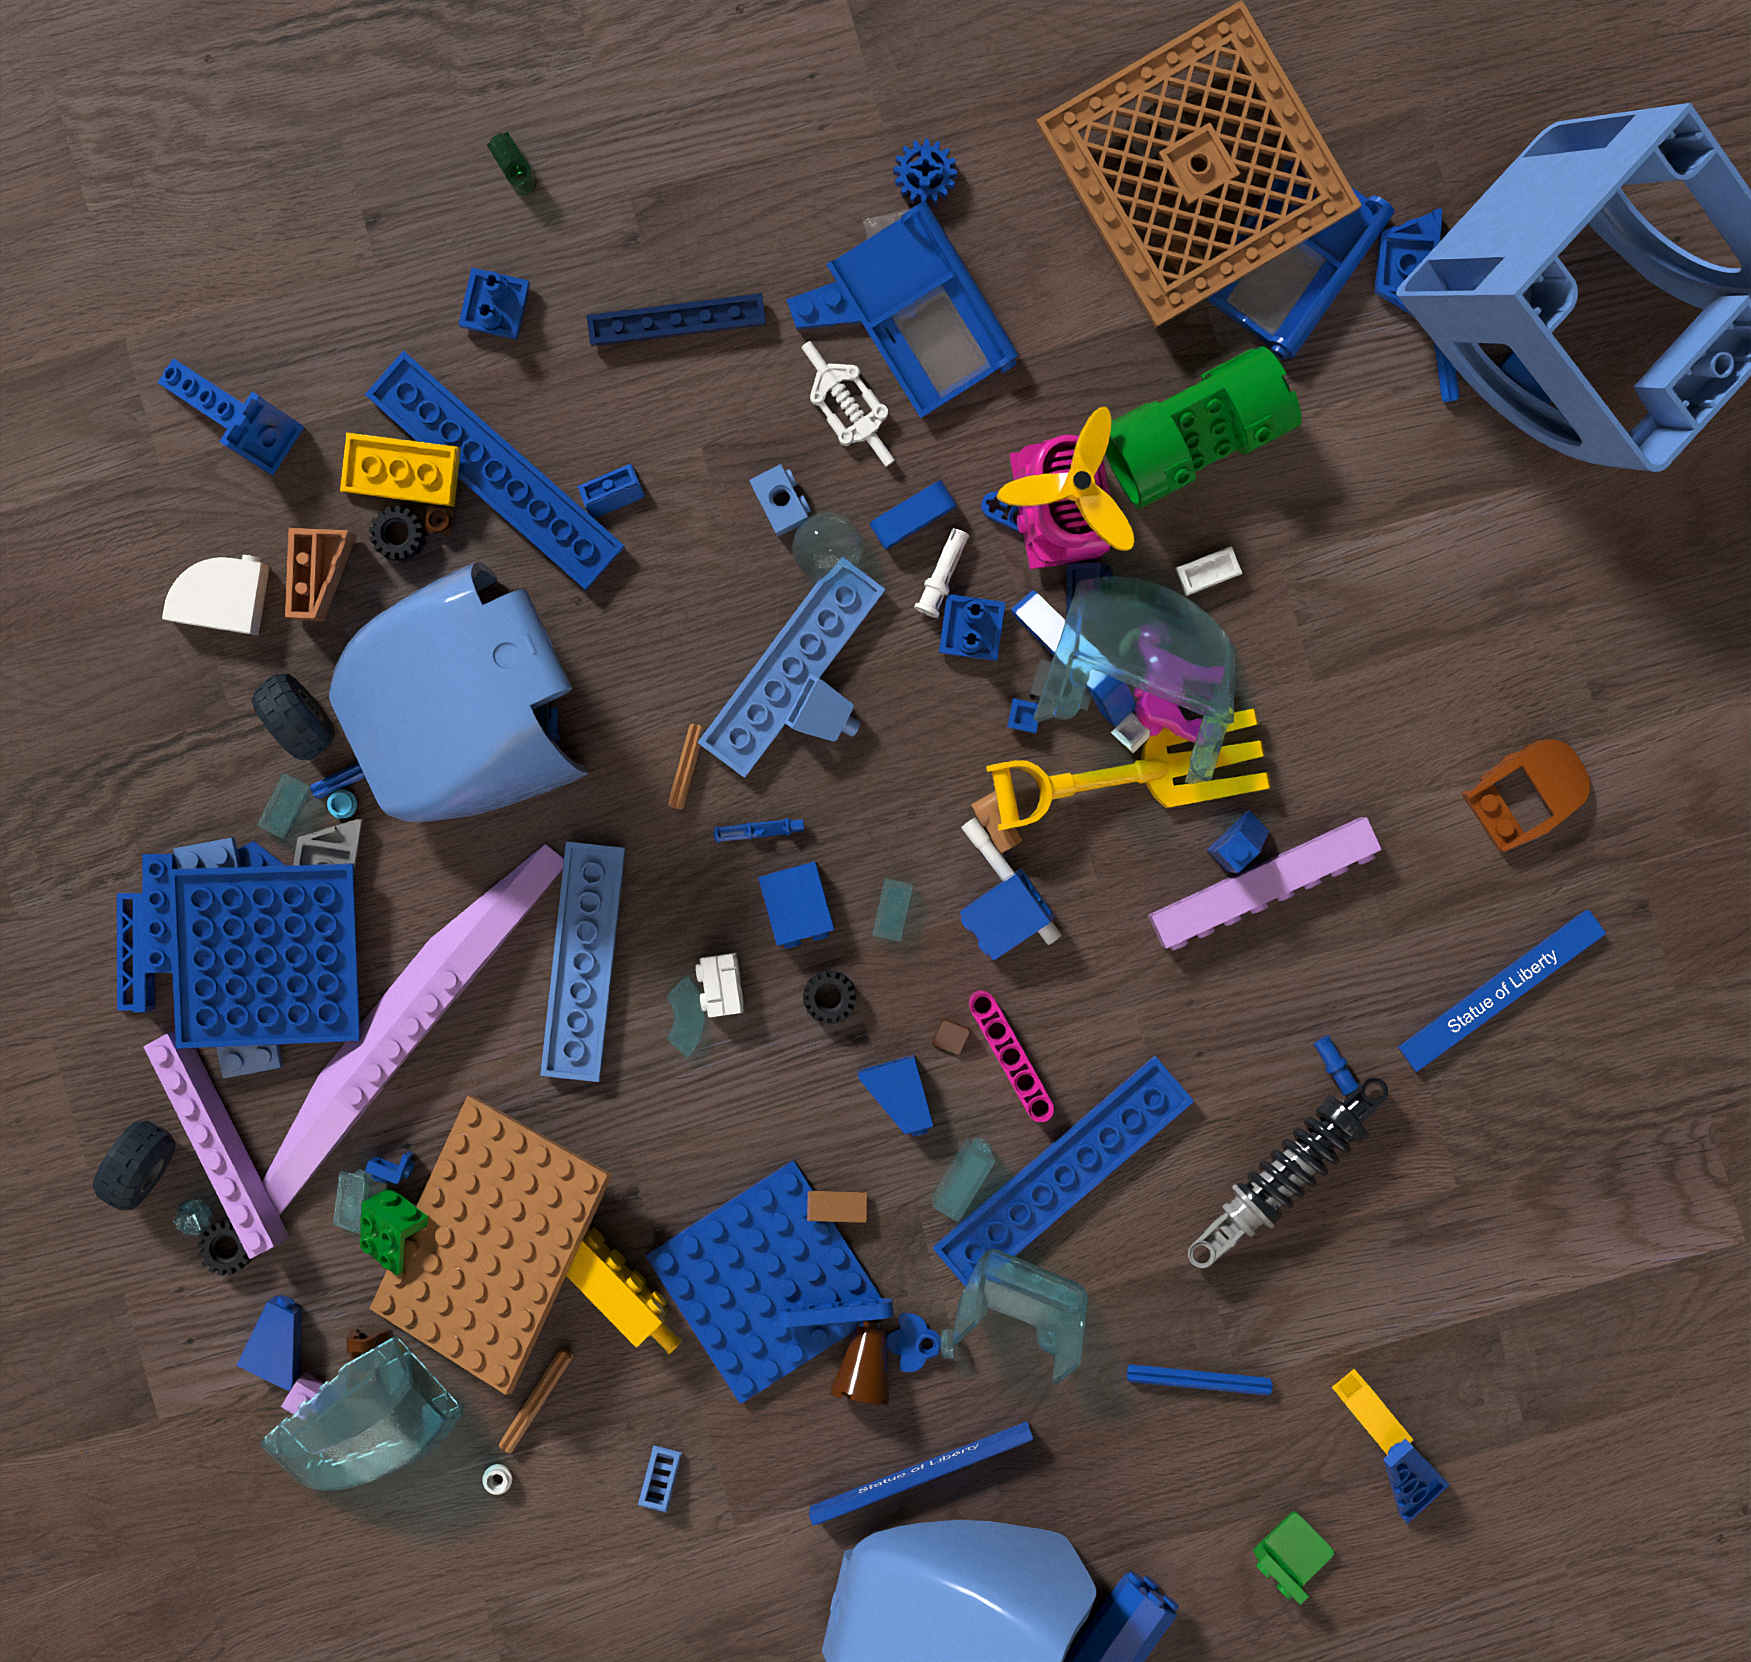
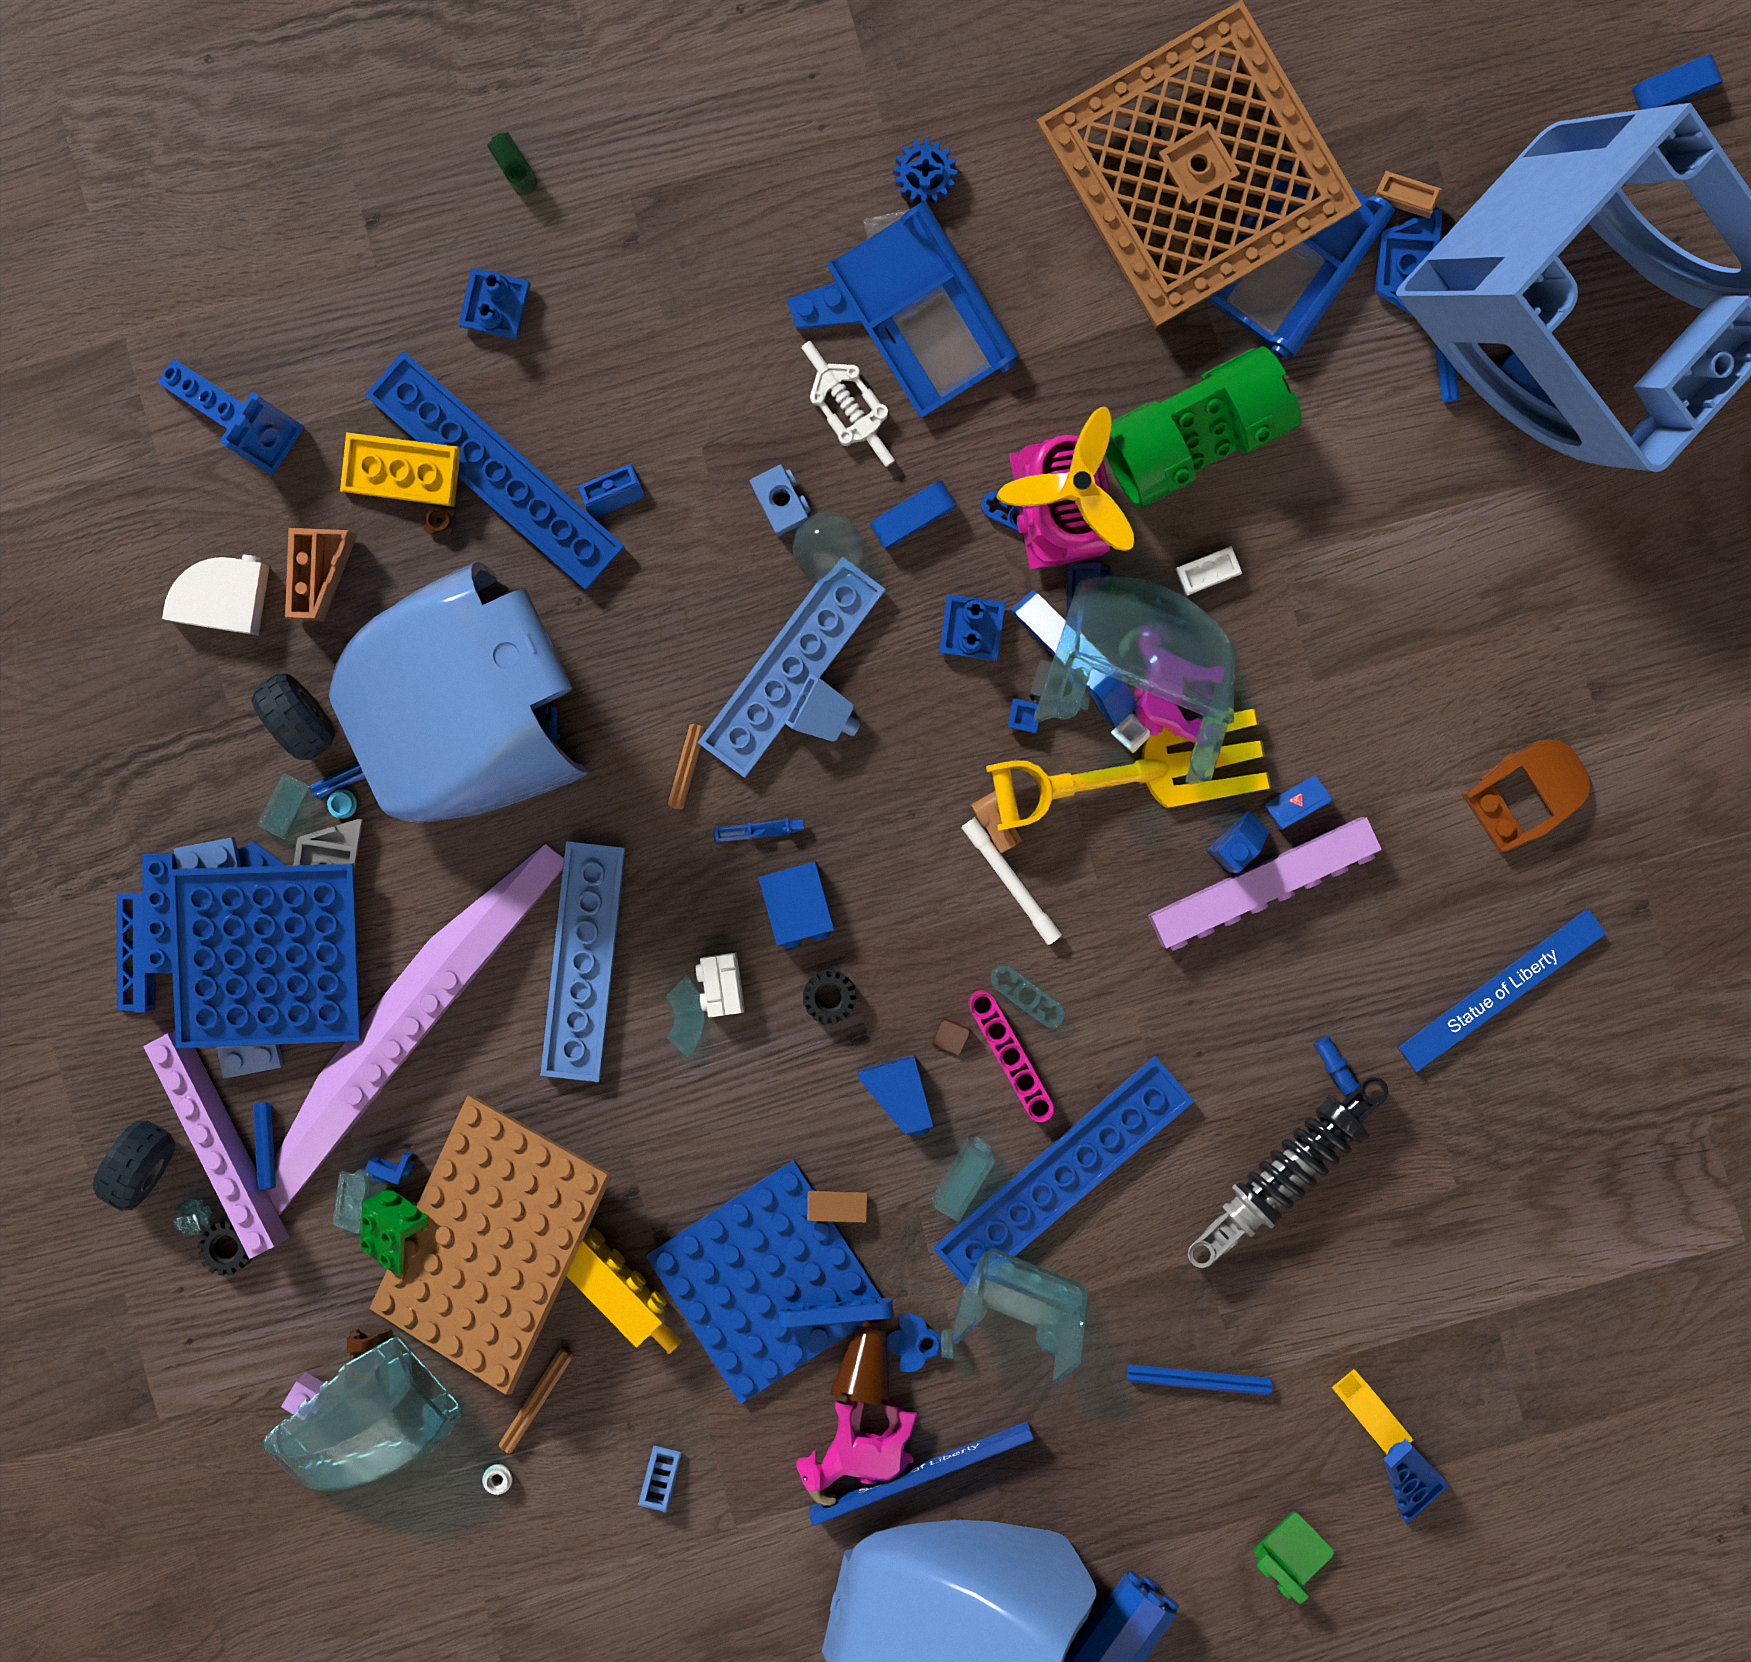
blue slope [236,1295,302,1392] -> none
black tyre [369,506,427,562] -> none
dark blue plate [587,293,766,347] -> none
clear light blue plate [872,878,913,942] -> none
white pin [914,528,969,618] -> none
blue brick [959,868,1055,961] -> none
none -> blue axle [253,1102,276,1190]
none -> dark pink animal [796,1398,917,1506]
none -> clear light blue beam [990,965,1064,1027]
none -> blue slope [1264,775,1333,830]
none -> medium nougat tile [1375,171,1442,219]
none -> blue beam [1631,54,1723,110]

